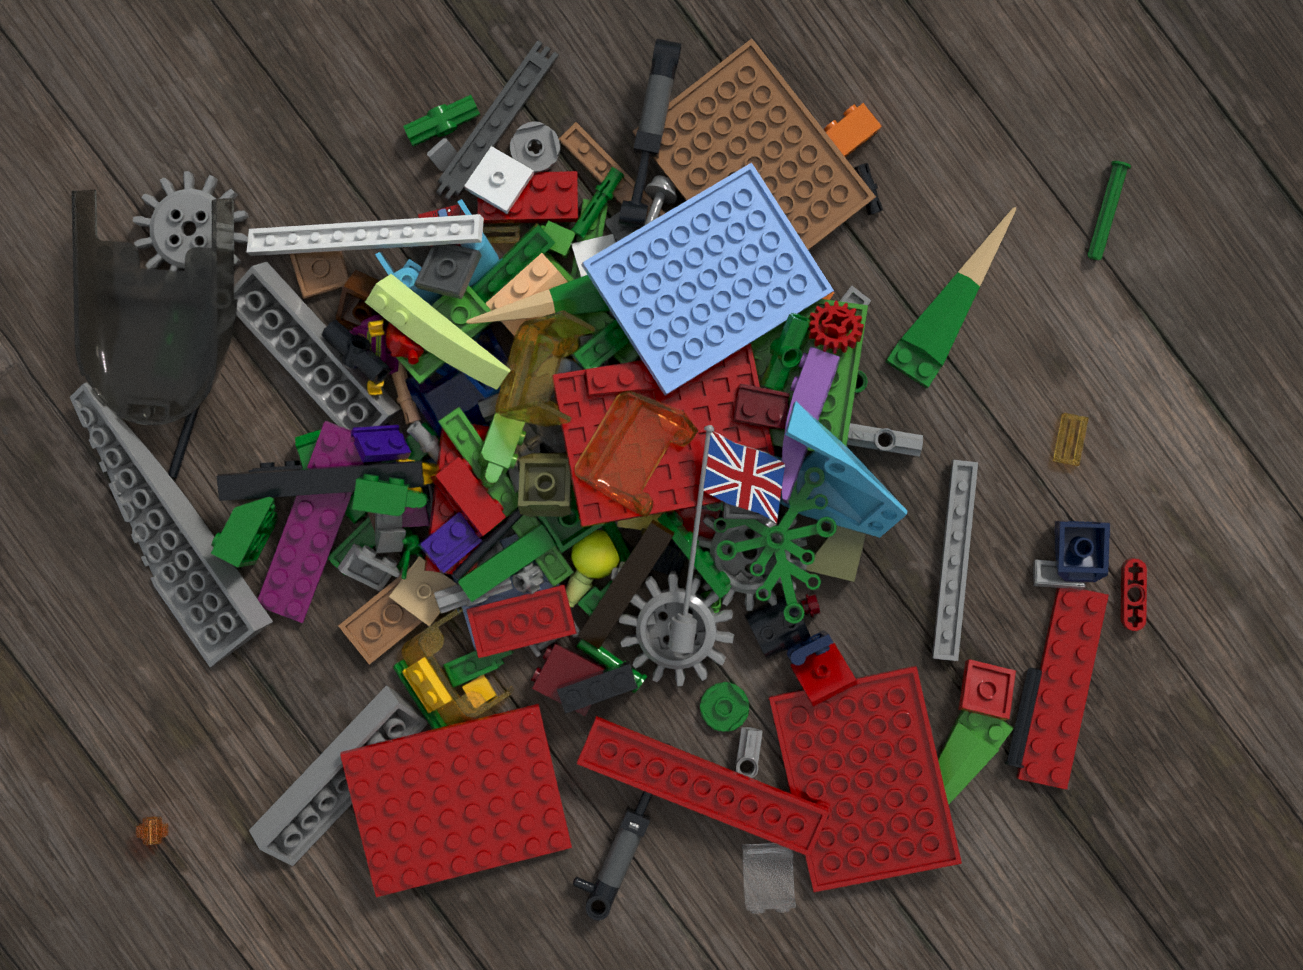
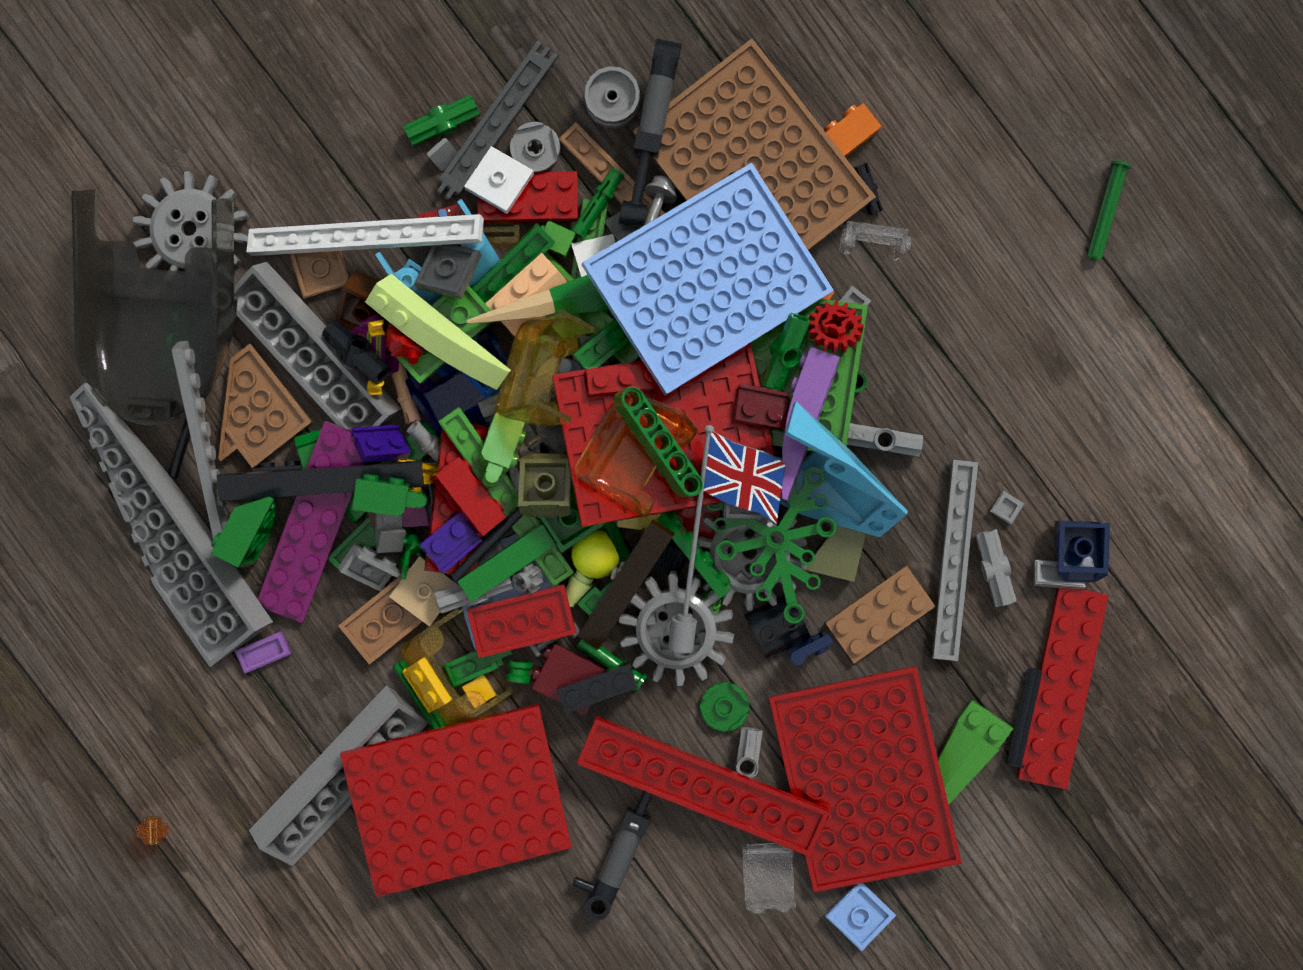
red plate [790,643,858,706] -> none
dark red plate [802,594,821,618] -> none
green plate [885,207,1016,389] -> none
red plate [959,659,1016,721] -> none
clear yellow tile [1053,413,1089,466] -> none
red beam [1121,558,1147,631] -> none
none -> light grey plate [171,341,229,539]
none -> medium nougat wing [218,344,313,468]
none -> medium lavender tile [235,631,292,674]
none -> green wheel [506,660,533,683]
none -> light grey wheel [584,66,640,129]
none -> green beam [613,387,703,497]
none -> medium nougat plate [825,565,935,664]
none -> light blue plate [825,883,896,951]
none -> clear panel [839,221,911,261]
none -> light grey piece [975,529,1017,607]
none -> light grey tile [989,491,1024,525]

